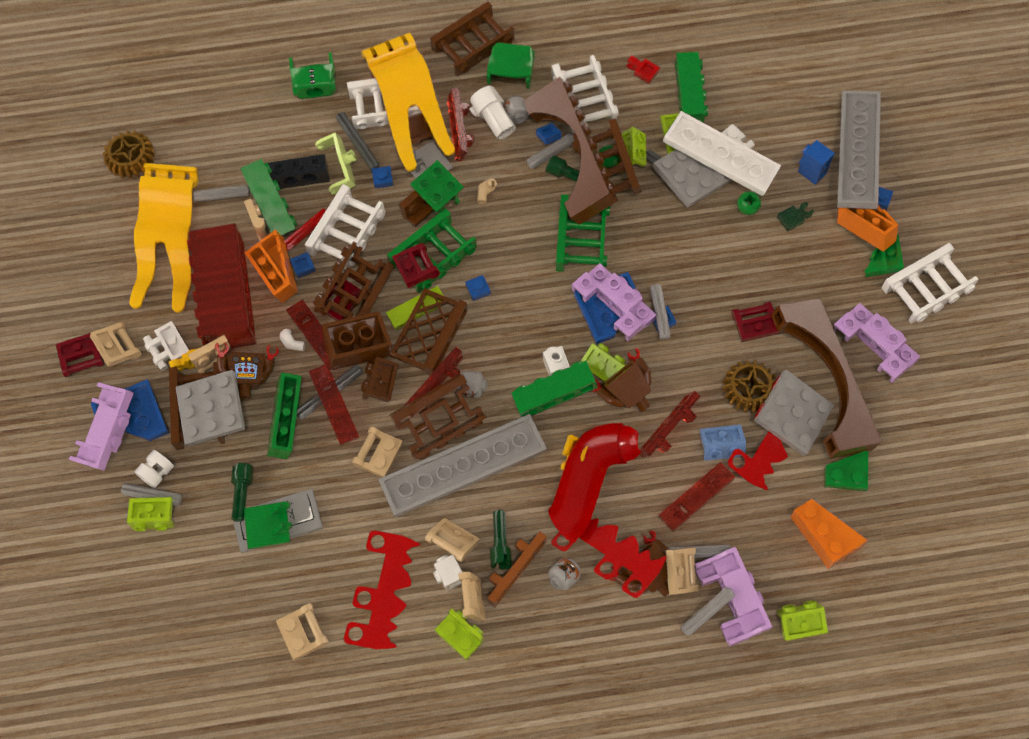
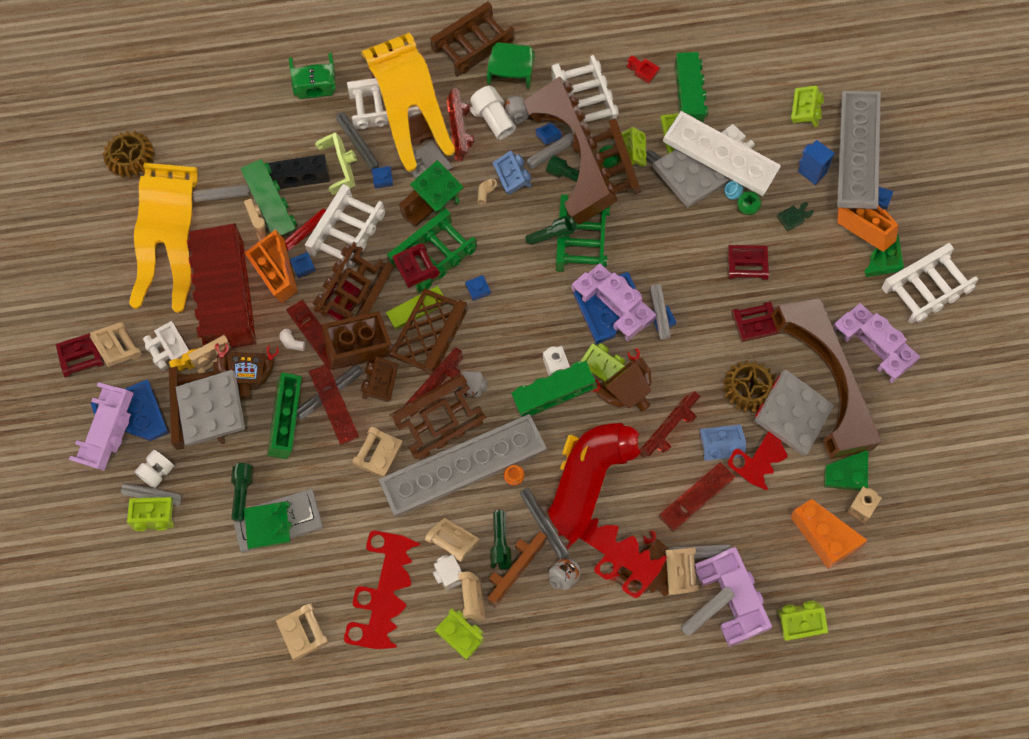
none -> medium blue bracket [492,151,532,195]
none -> orange plate [504,465,525,486]
none -> dark grey axle [520,488,570,559]
none -> dark green piece [525,215,576,245]
none -> medium azure plate [725,181,743,200]
none -> dark red plate [728,245,769,280]
none -> lime bracket [791,86,824,127]
none -> tan brick [846,487,882,524]

